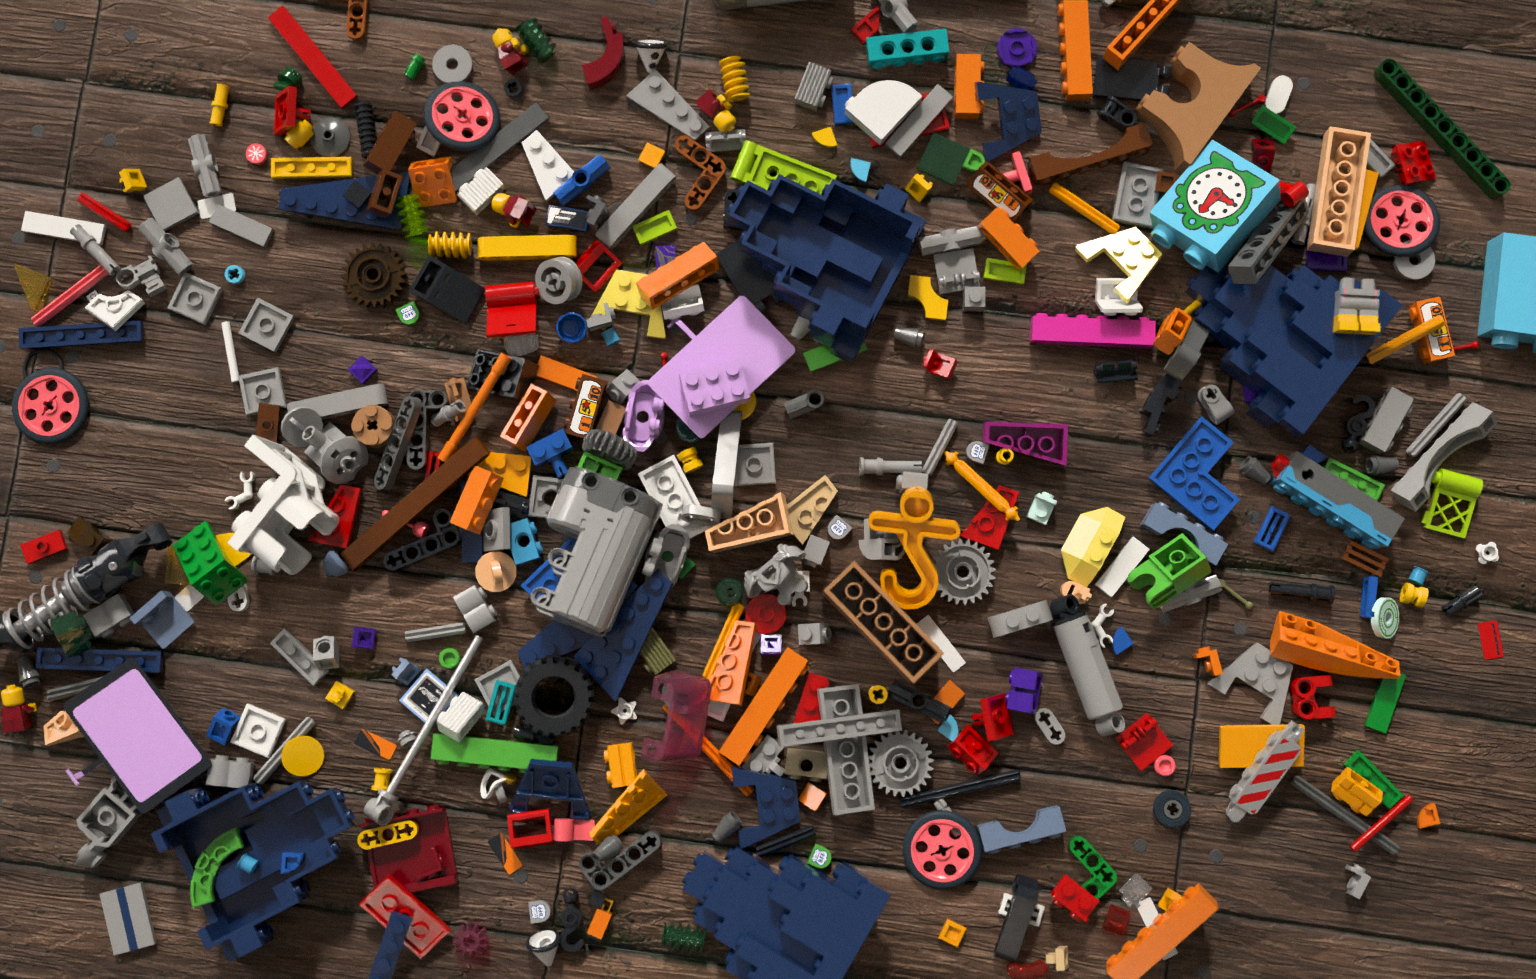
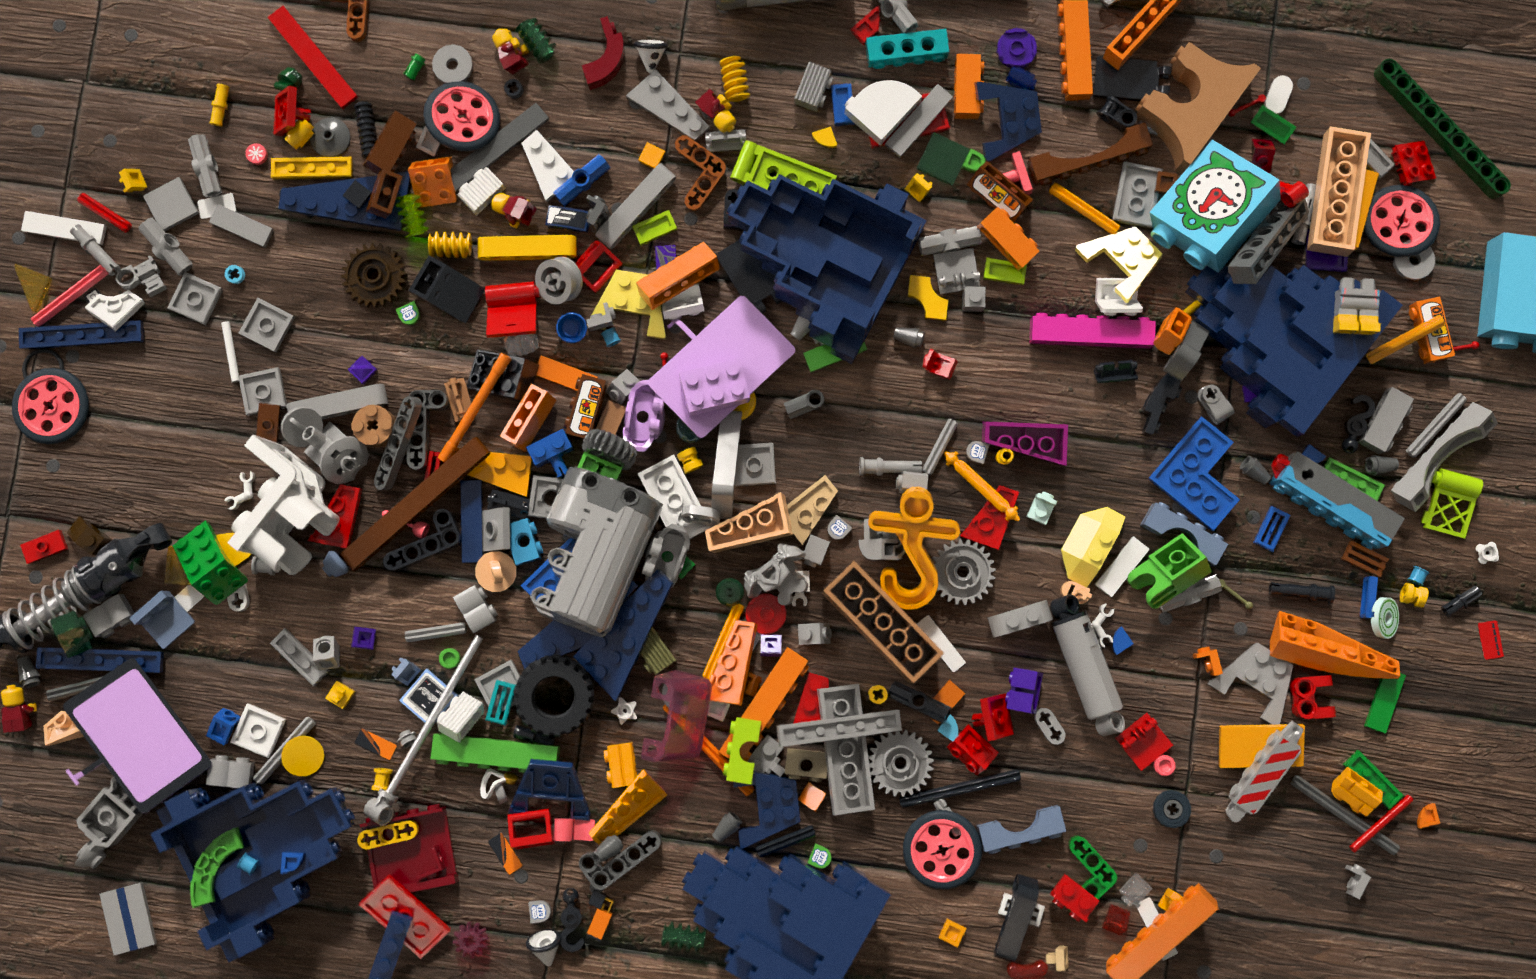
light grey pin [431,400,466,427] -> none
orange brick [450,465,504,535] -> none
medium azure tile [850,158,871,183] -> none
none -> lime arch [723,717,761,785]

